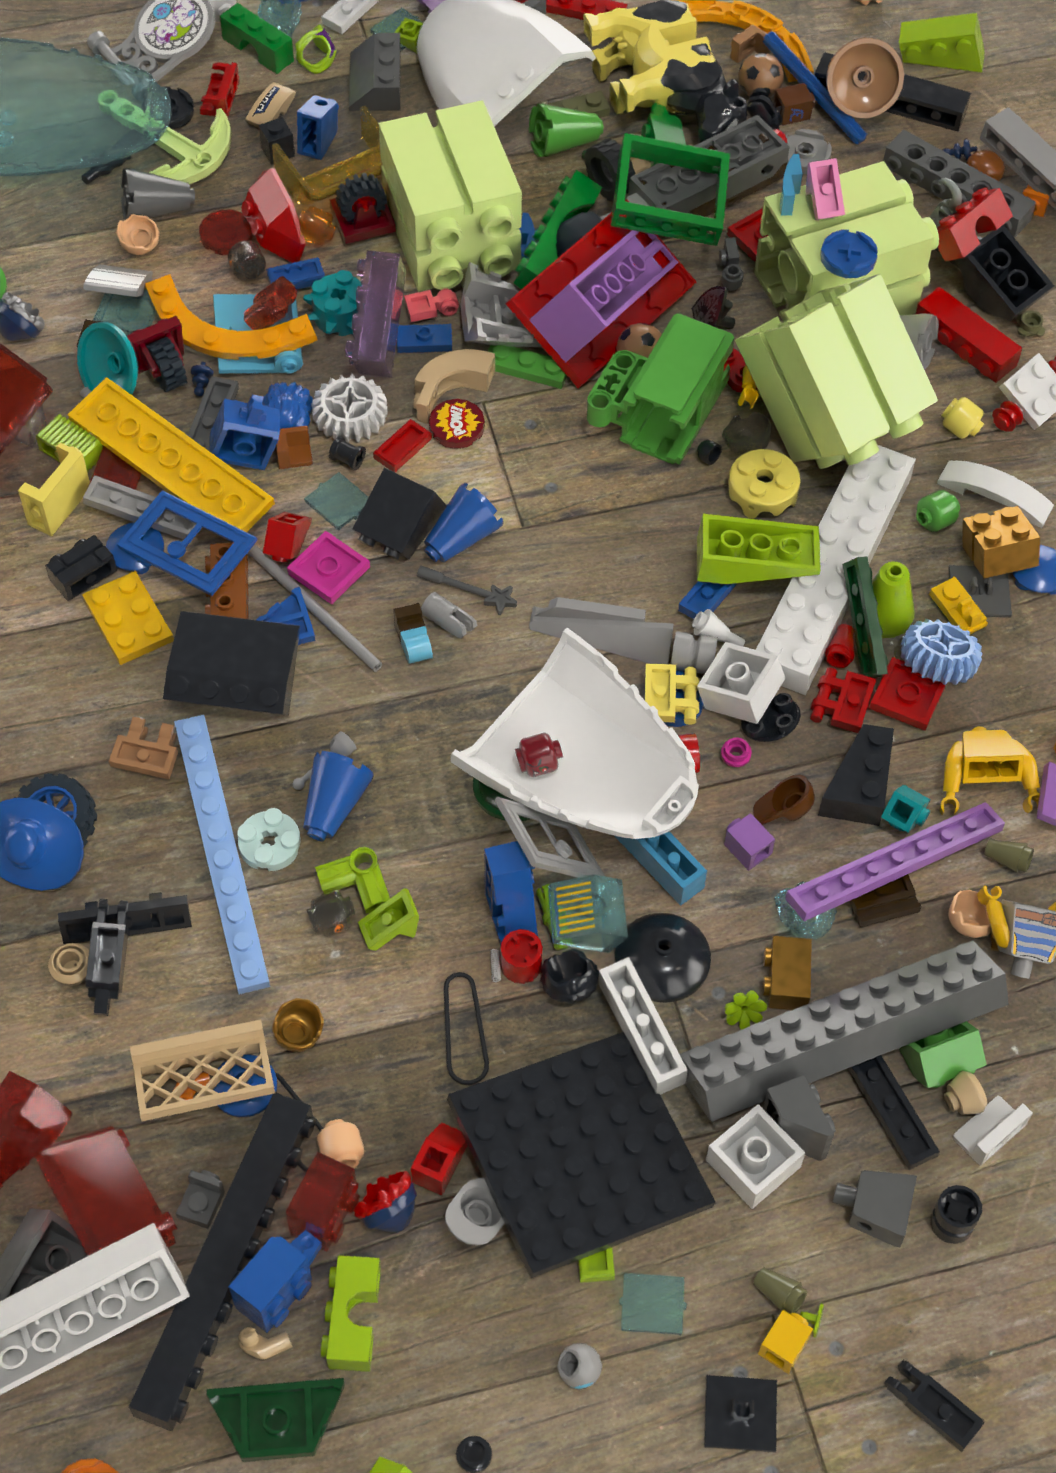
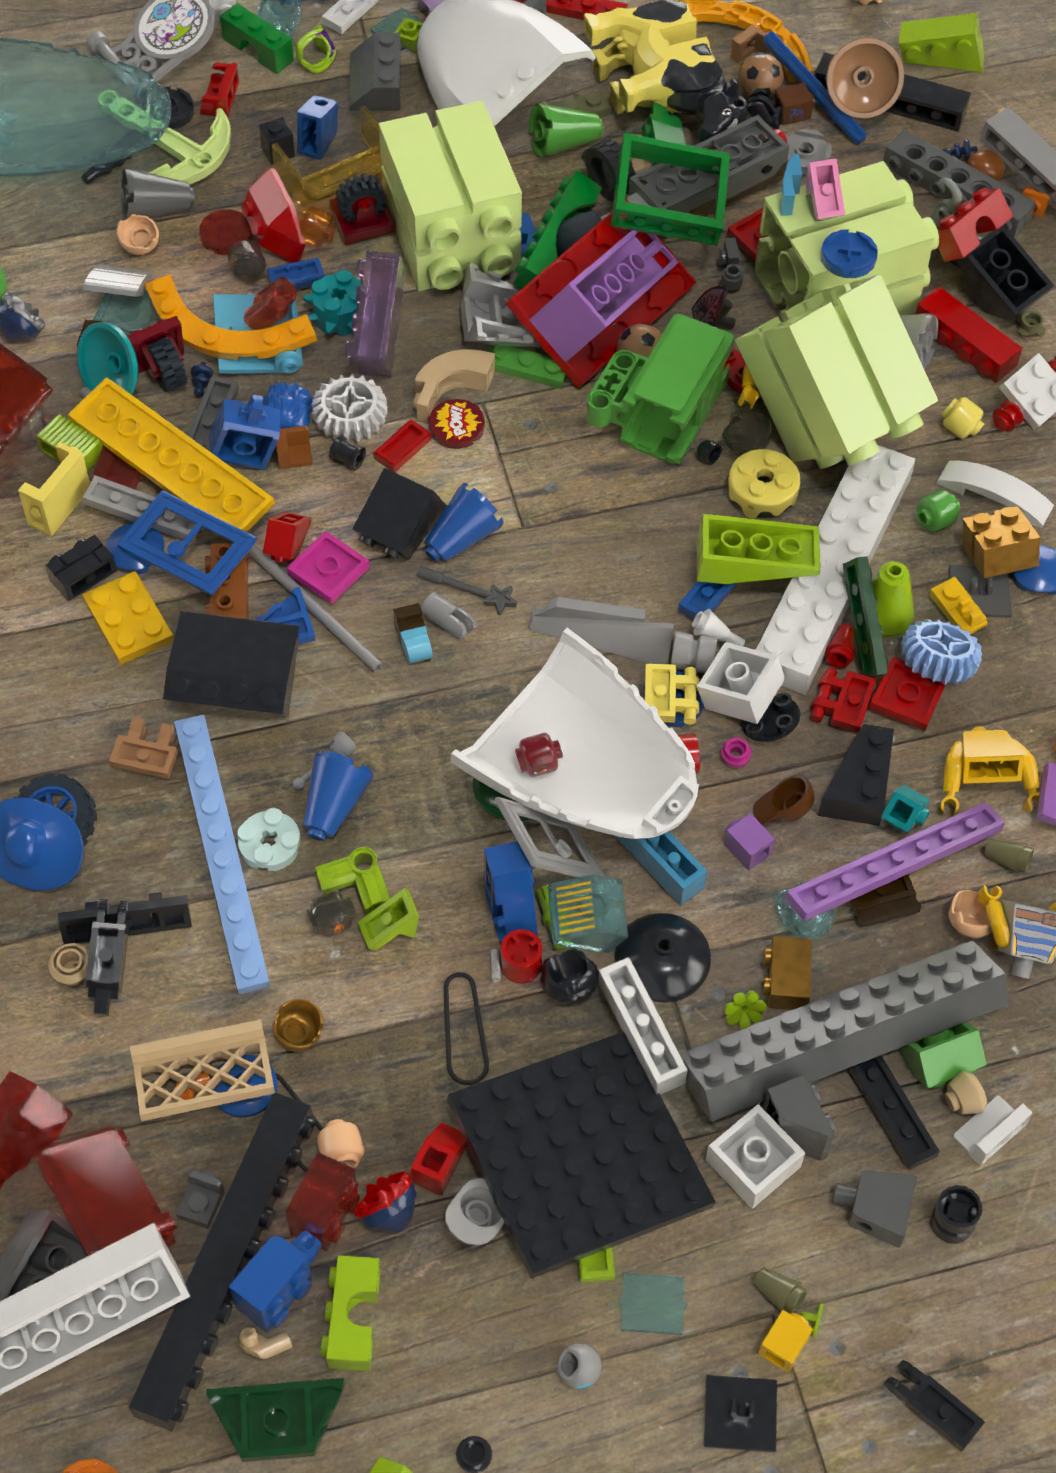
tan slope [246,82,296,128] -> none
clear light blue piece [304,472,369,531] -> none
blue plate [397,324,452,353] -> none
coral plate [404,289,459,322] -> none

